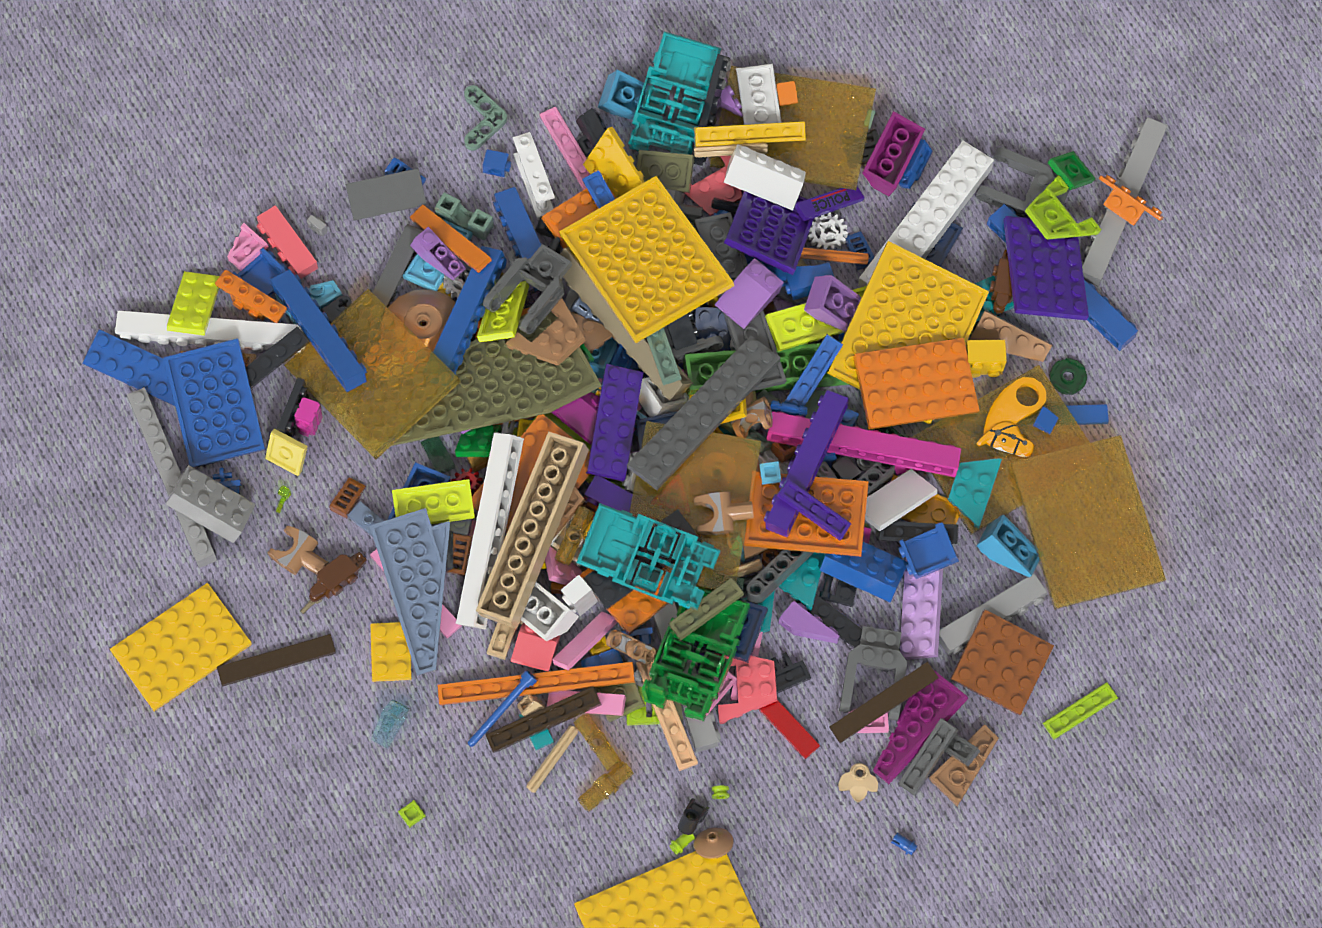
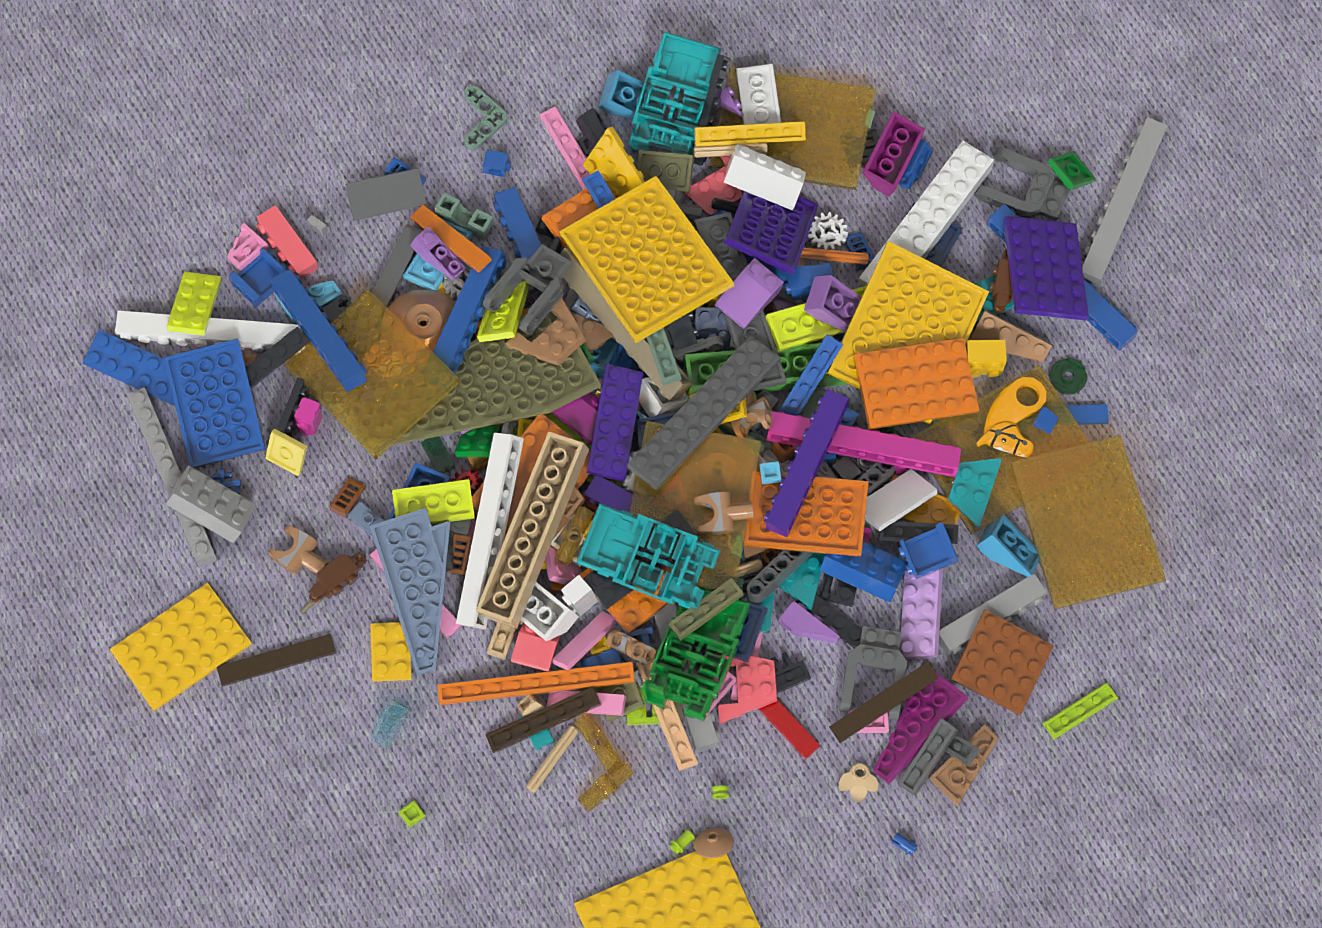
orange bracket [215,270,287,323] -> none
clear neon green hand [276,485,291,513] -> none
blue piece [468,670,538,747] -> none
white fence [513,132,555,220] -> none
black piece [678,798,710,835] -> none
blue axle [770,400,808,417] -> none
orange slope [776,81,798,106] -> none
dark purple tile [776,479,851,541] -> none
dark purple tile [794,183,865,221] -> none
lime wing [1025,175,1102,239] -> none
orange bracket [1099,175,1164,226] -> none

